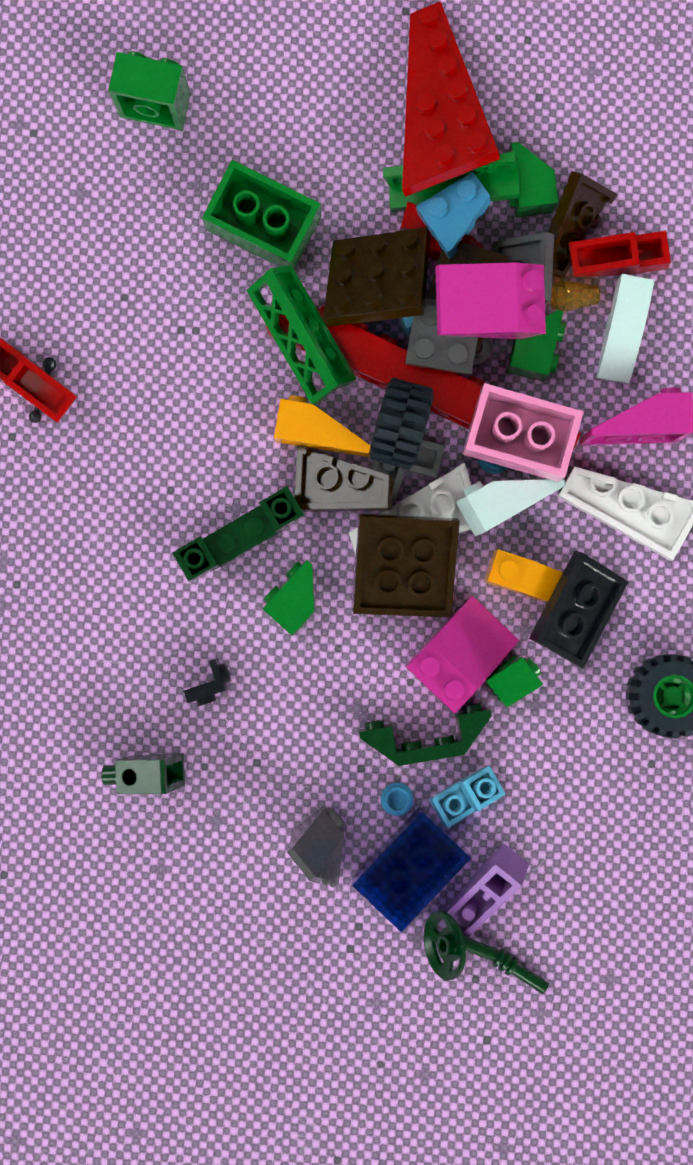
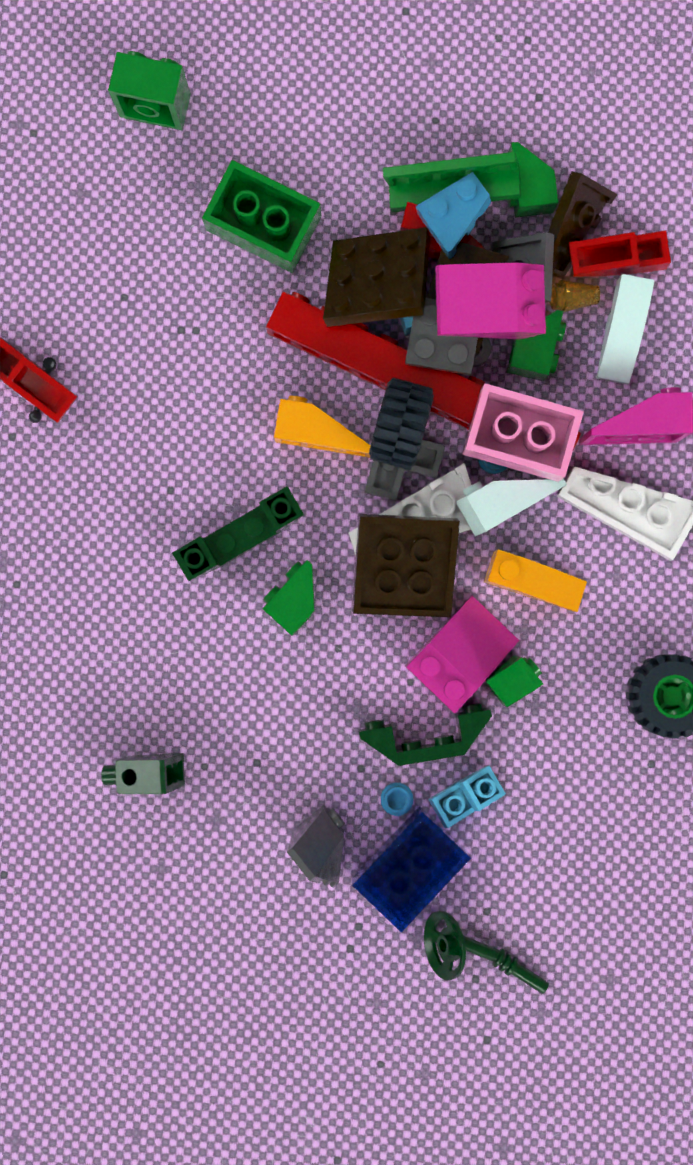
black bracket [184,658,231,707] -> none
green fence [246,264,357,405] -> none
wing [294,446,393,512] -> none
red wing [402,1,500,197] -> none
medium lavender slope [438,843,529,938] -> none
black plate [529,551,629,668] -> none

